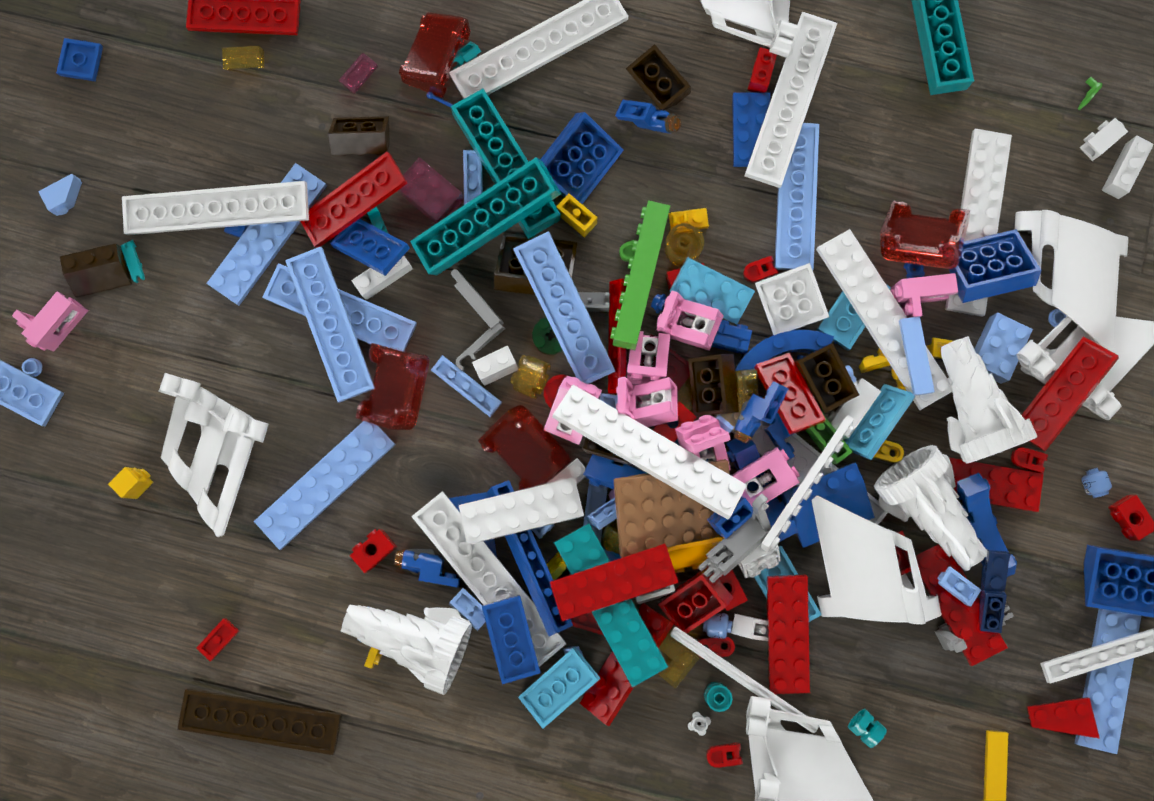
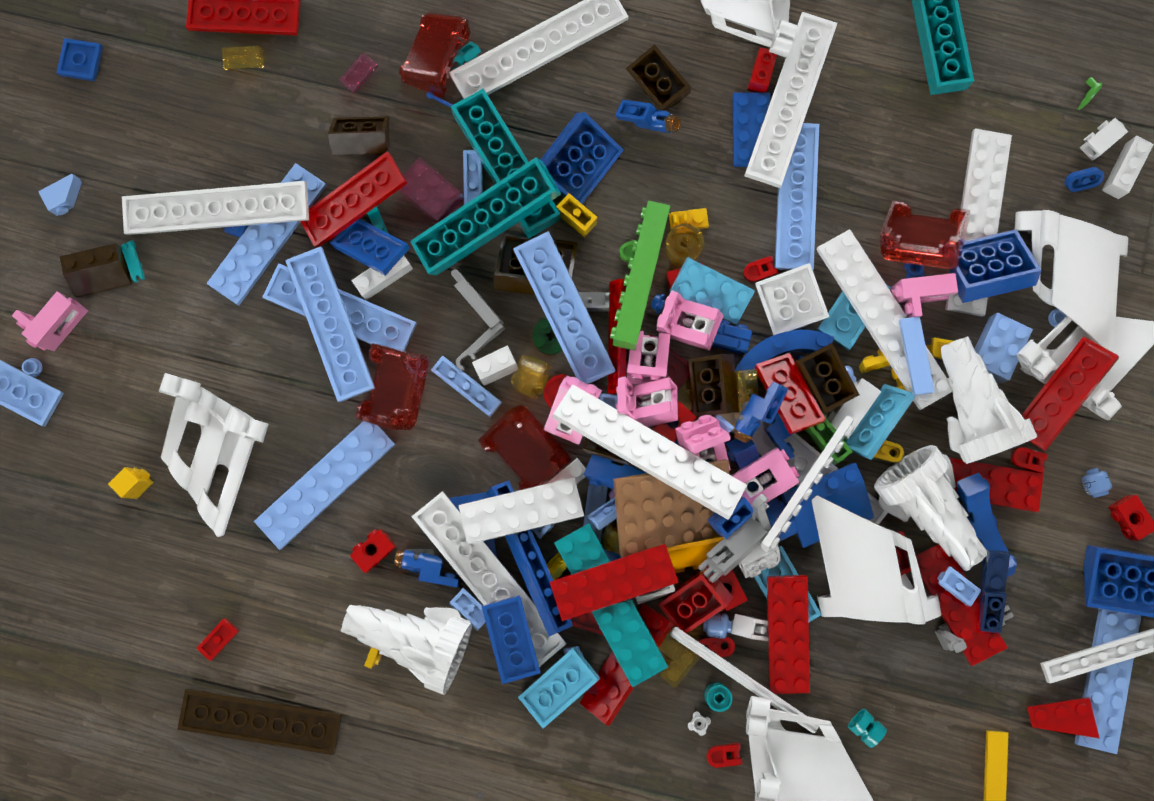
none -> blue plate [1064,167,1104,192]

